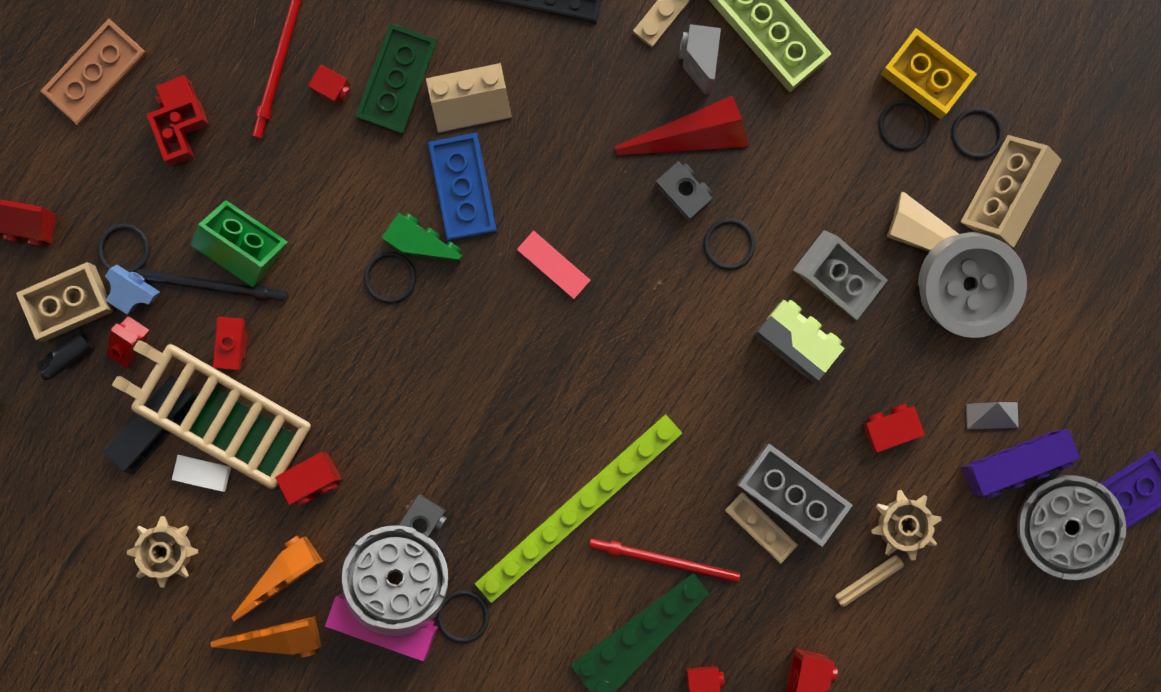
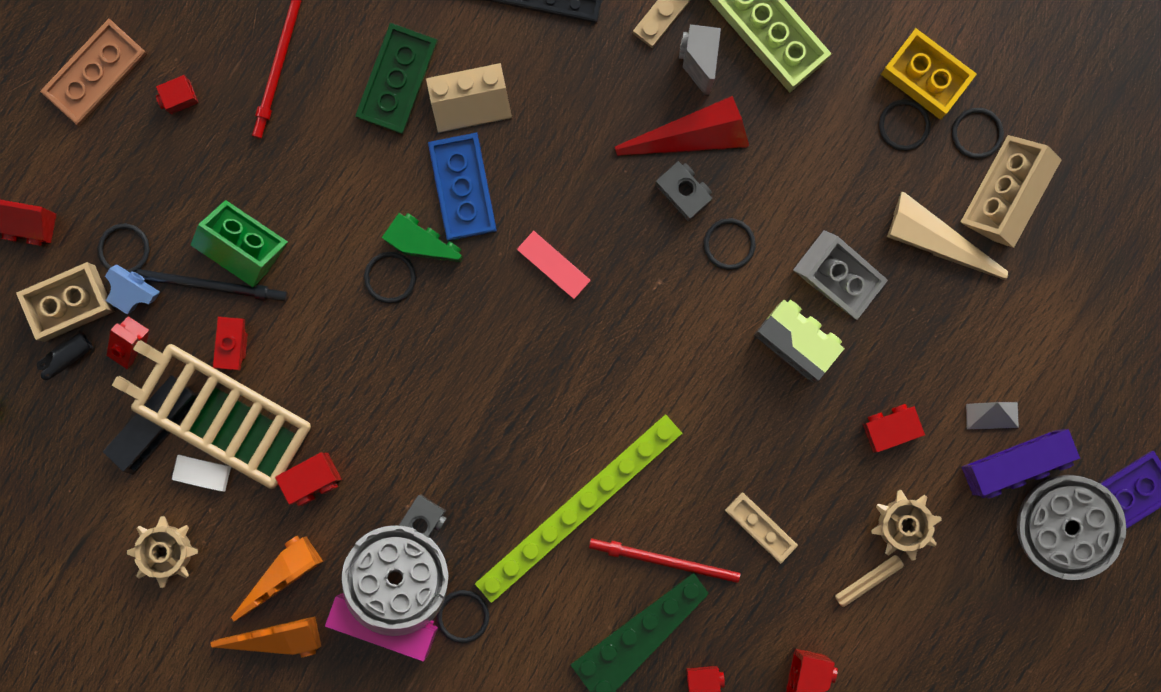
red brick [147,96,209,166] -> none
red brick [308,65,350,106] -> none
light grey brick [737,444,853,547] -> none
light grey brick [918,232,1027,338] -> none

